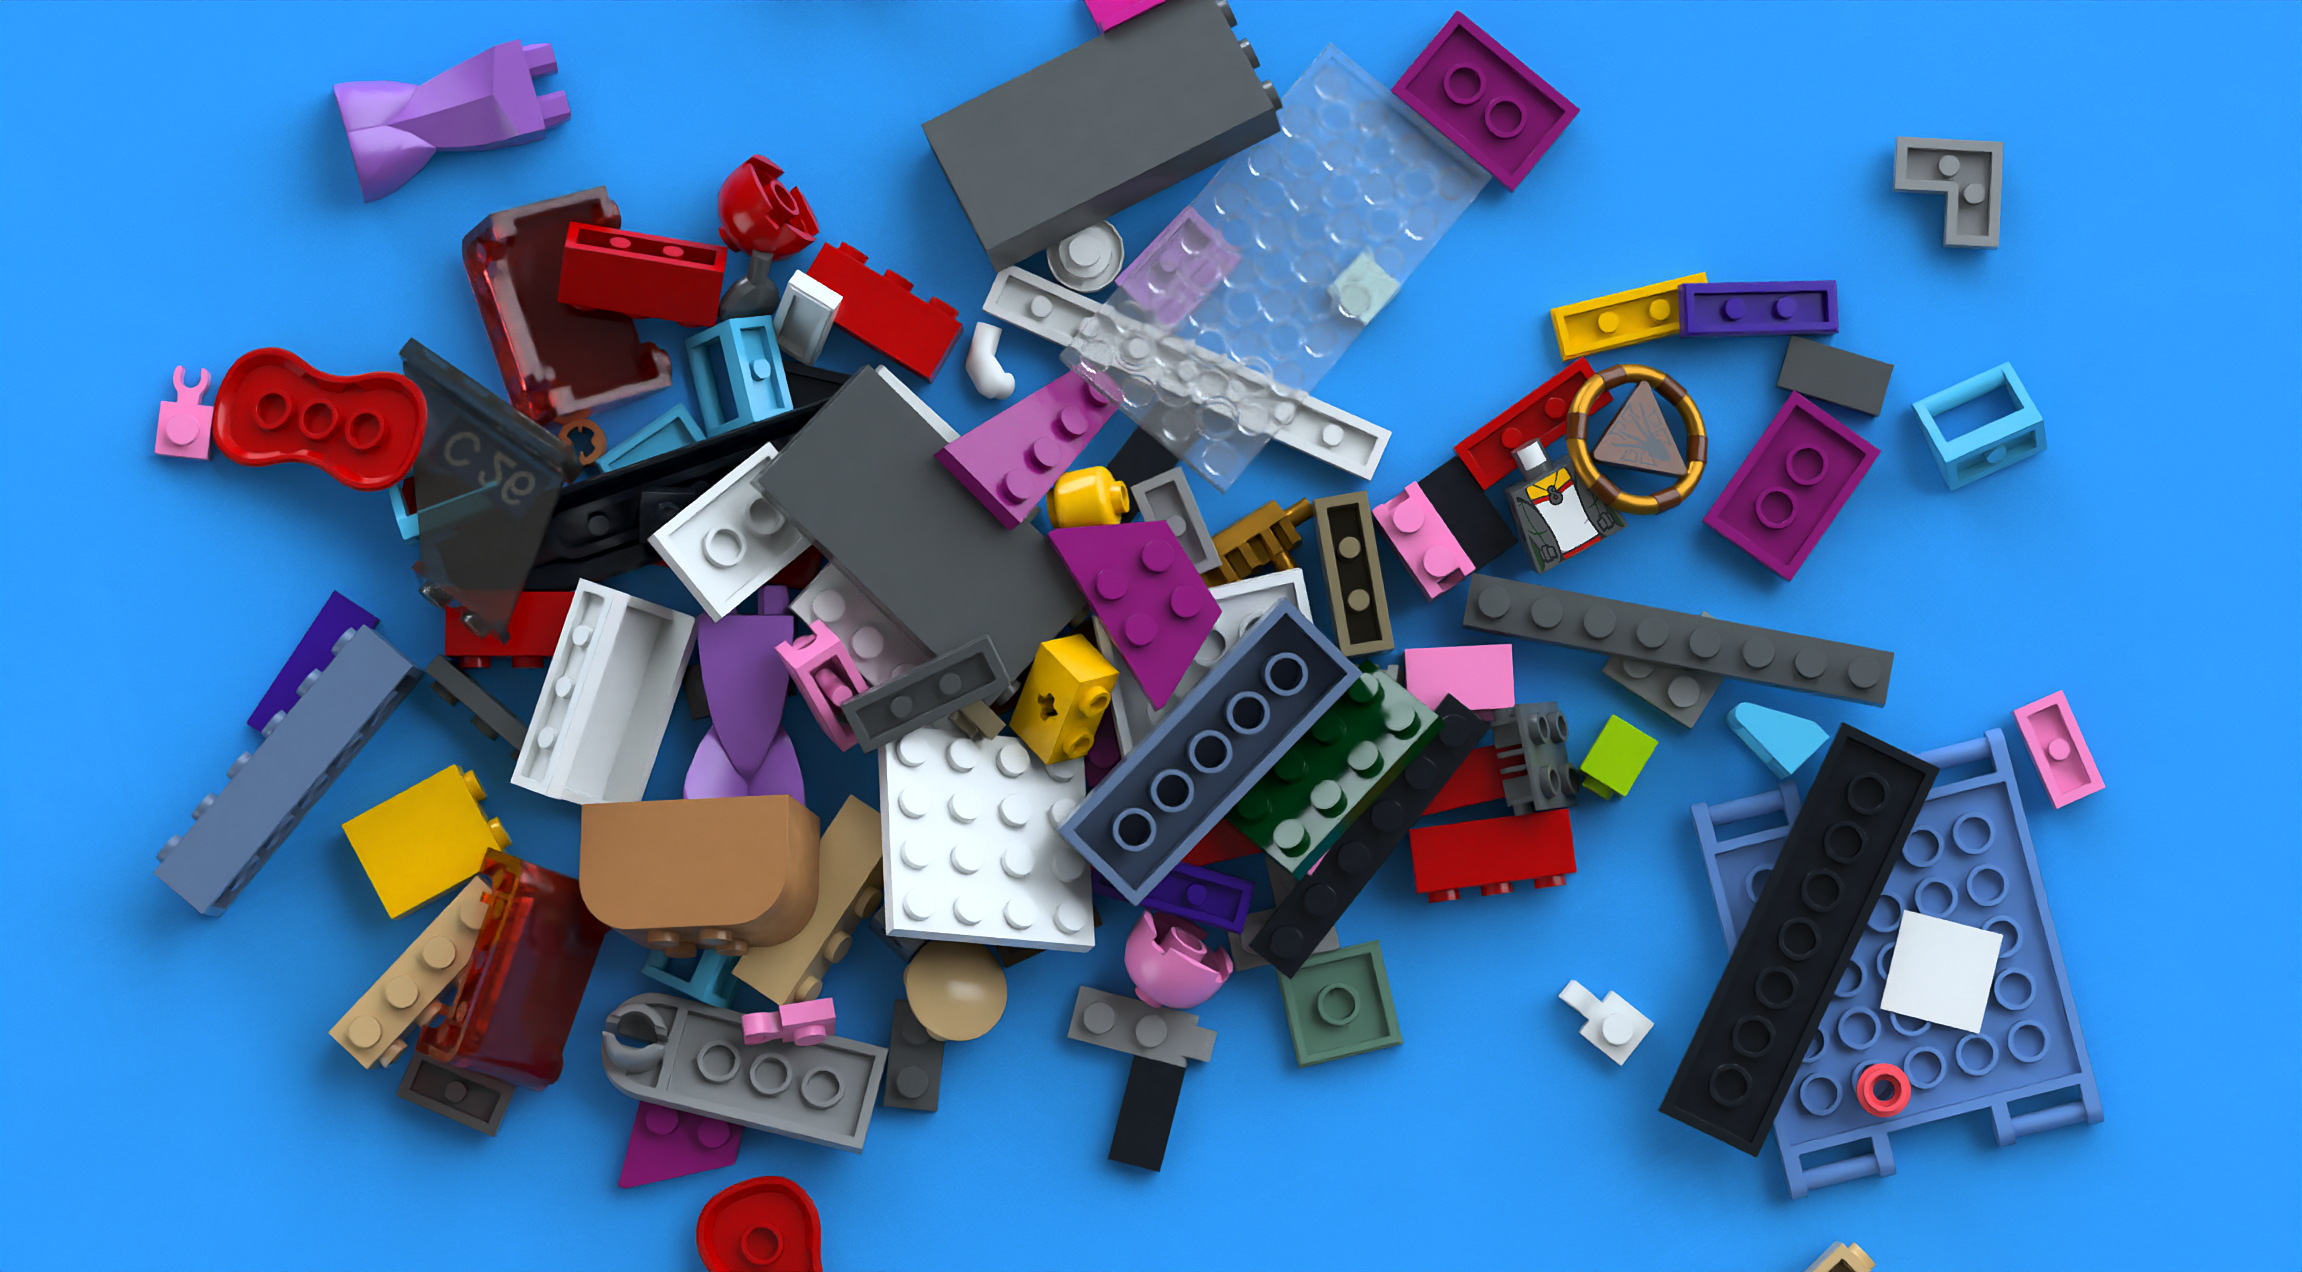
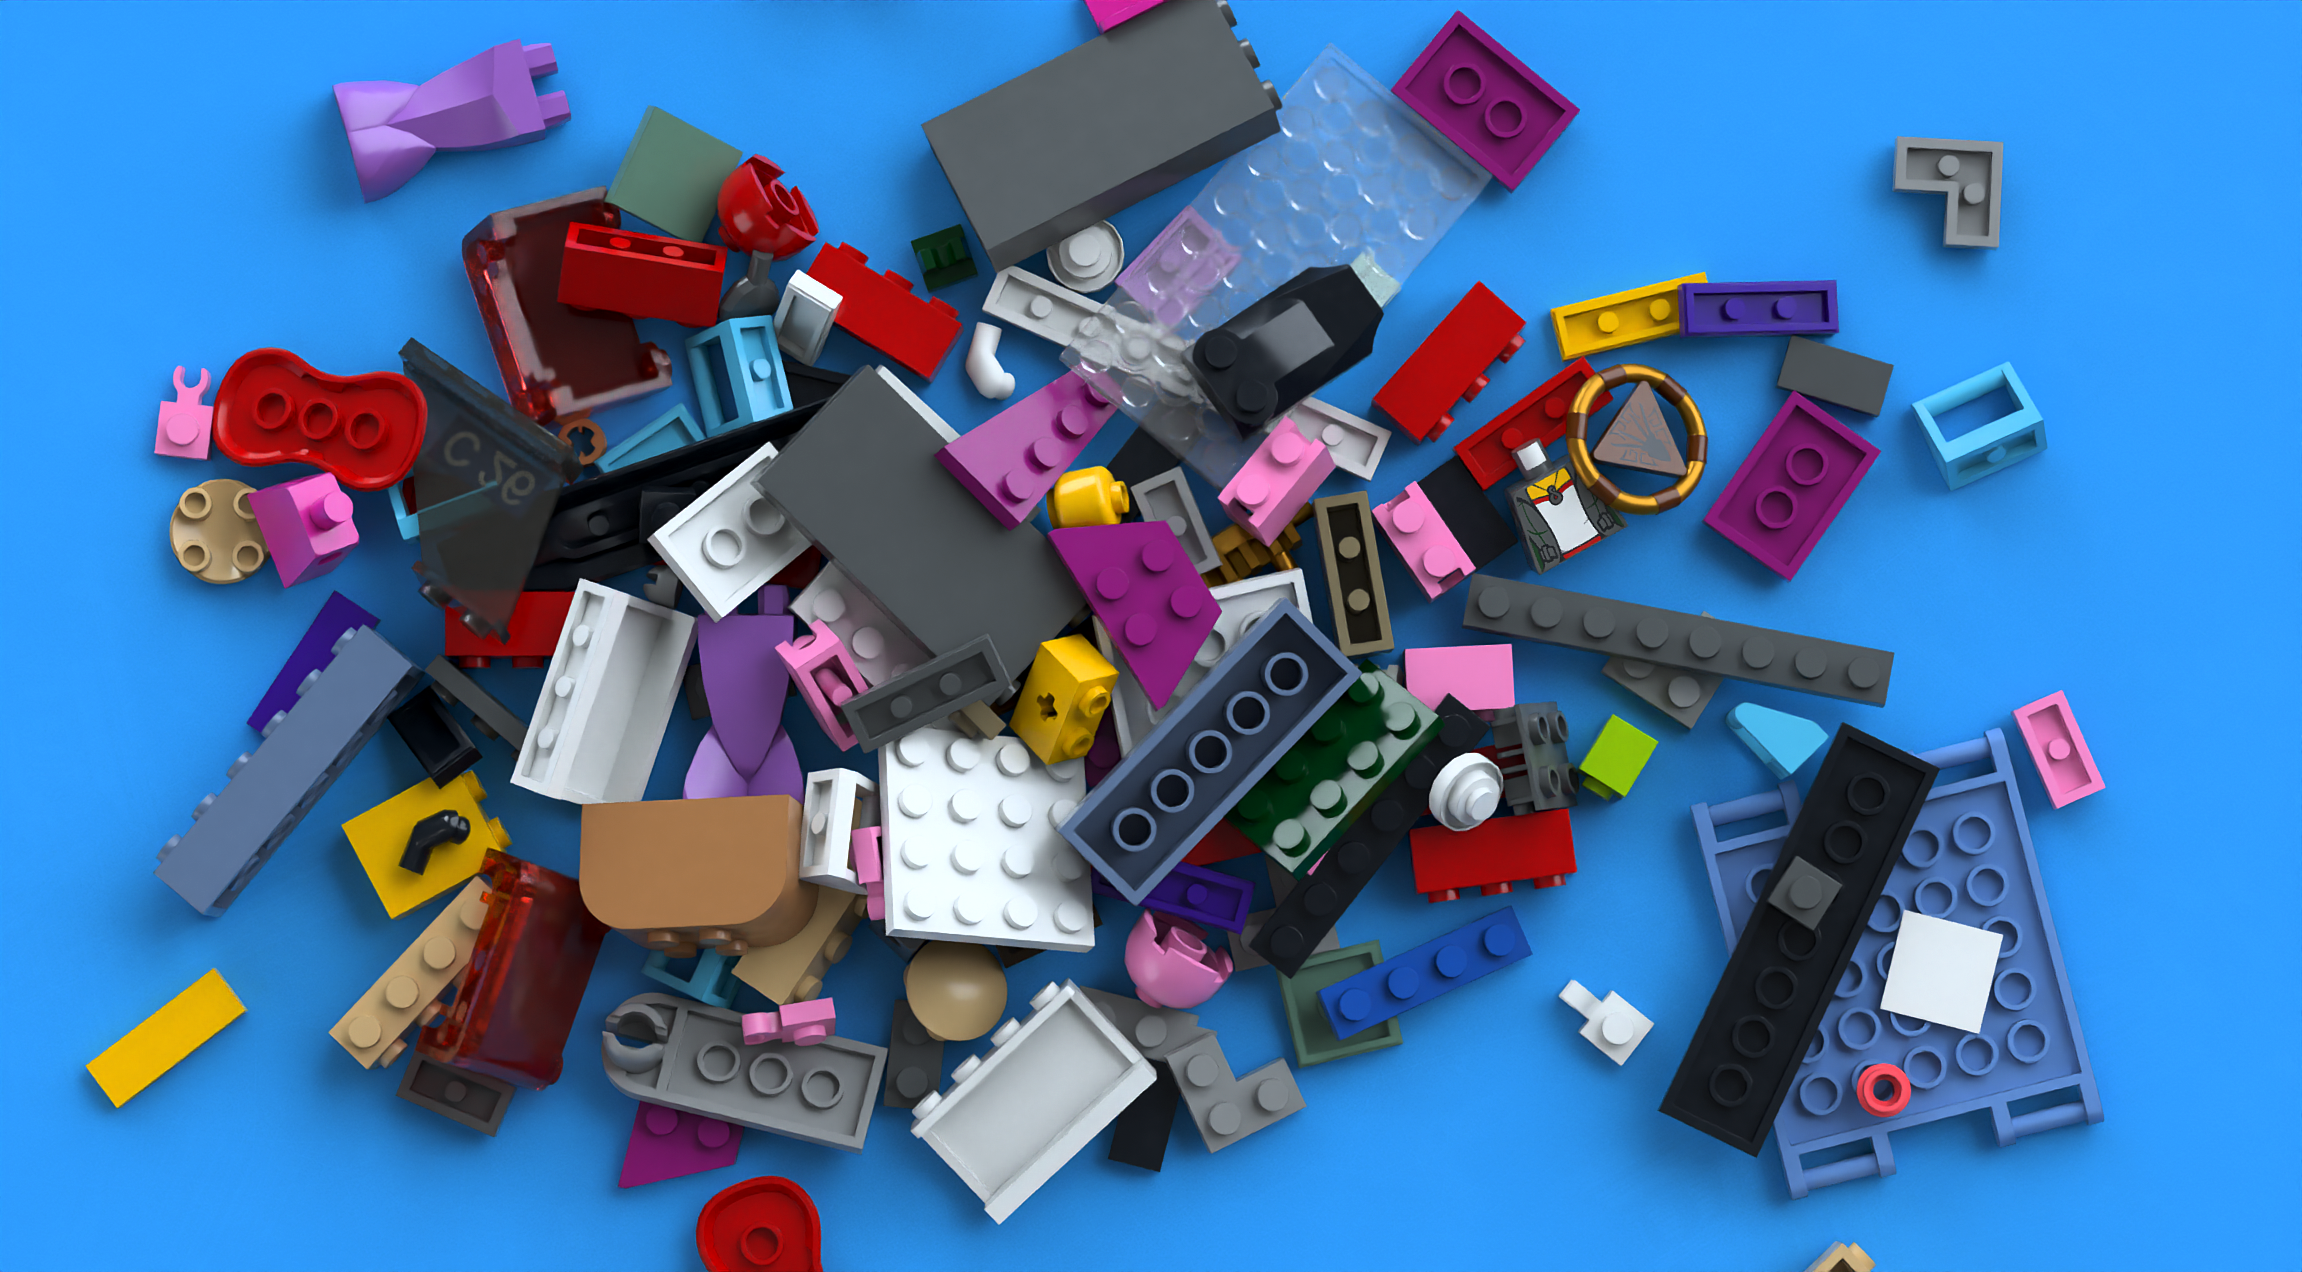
none -> yellow tile [86,968,248,1108]
none -> tan dish [170,479,271,584]
none -> dark pink torso [247,472,359,589]
none -> black tile [387,685,483,789]
none -> black arm [398,809,471,875]
none -> sand green tile [604,105,743,243]
none -> light grey hinge [643,565,684,610]
none -> white tile [799,768,881,895]
none -> bright pink plate [849,826,885,921]
none -> white panel [910,977,1157,1225]
none -> dark green tile [911,224,978,293]
none -> light grey plate [1163,1032,1307,1154]
none -> black slope [1179,264,1384,444]
none -> bright pink brick [1217,416,1336,548]
none -> blue plate [1316,905,1533,1041]
none -> red brick [1371,281,1527,446]
none -> white plate [1429,753,1503,831]
none -> dark grey plate [1766,856,1842,931]

